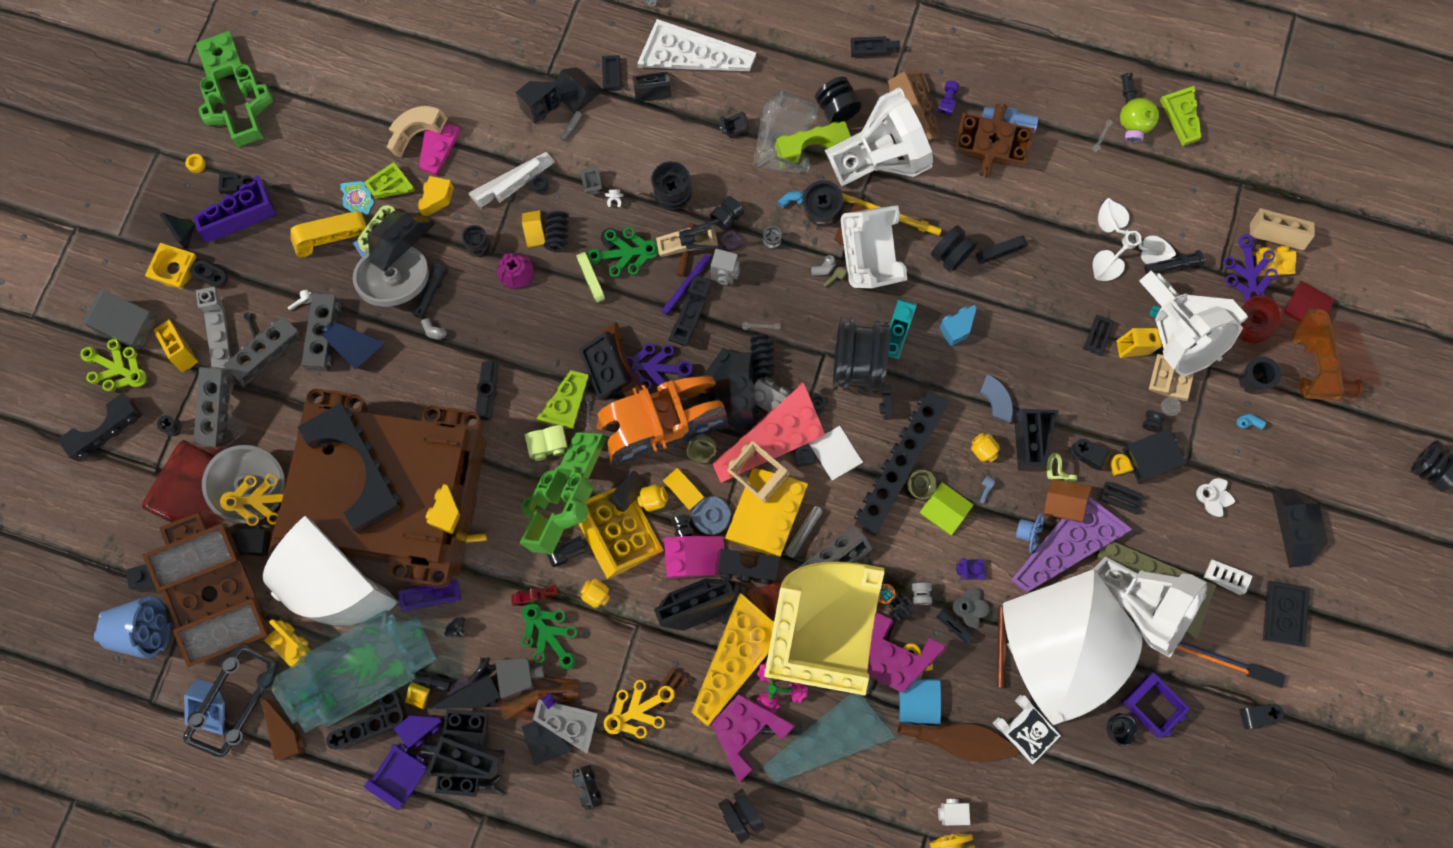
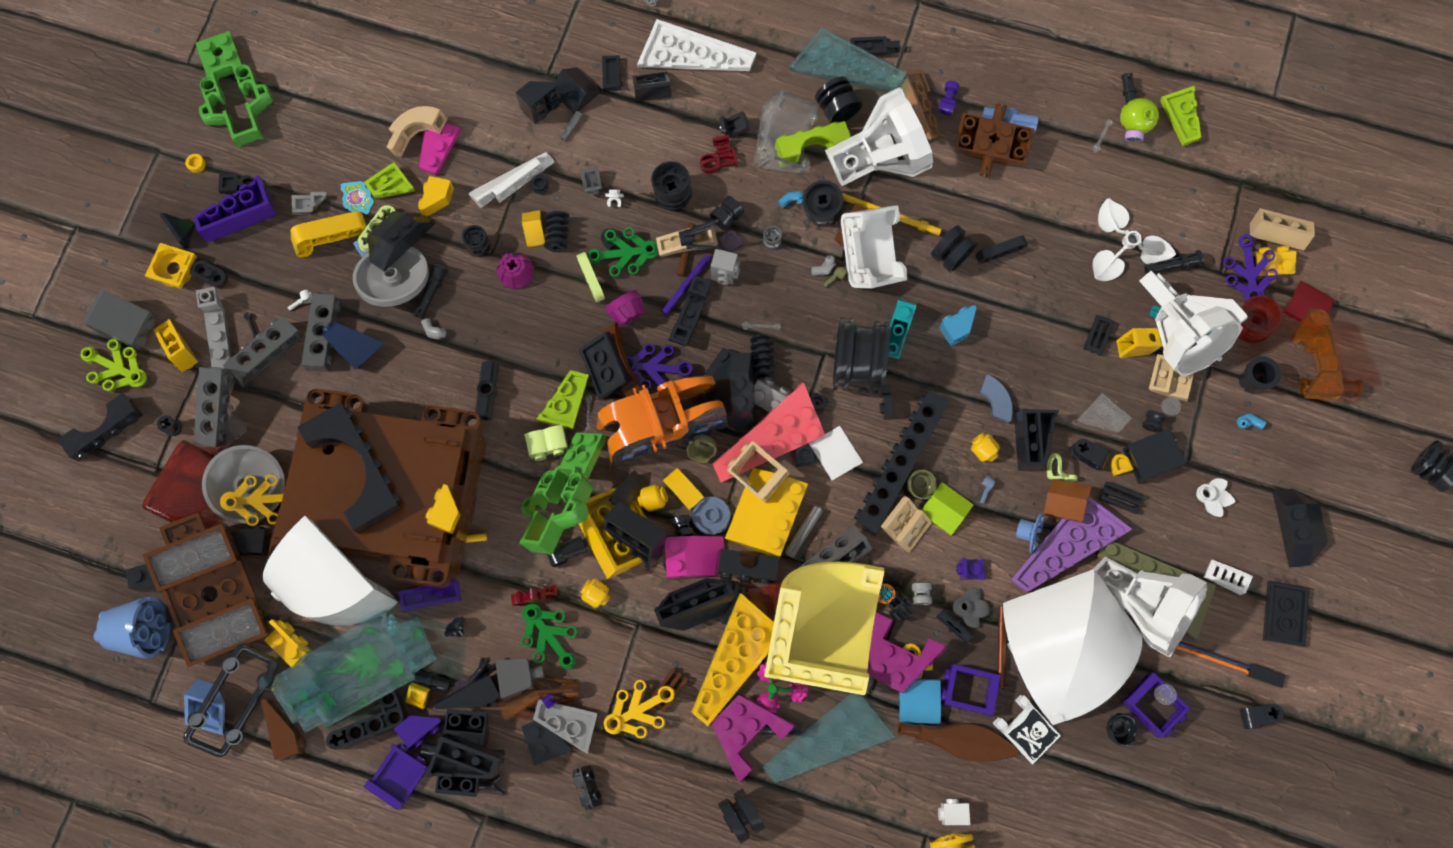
none -> light grey slope [292,192,327,215]
none -> black wedge [603,502,667,571]
none -> magenta piece [605,290,645,327]
none -> dark red piece [700,135,738,174]
none -> clear light blue wing [789,28,908,90]
none -> tan slope [881,496,932,553]
none -> dark purple window [941,664,1001,716]
none -> clear wing [1077,393,1132,433]
none -> clear tile [1154,684,1177,705]

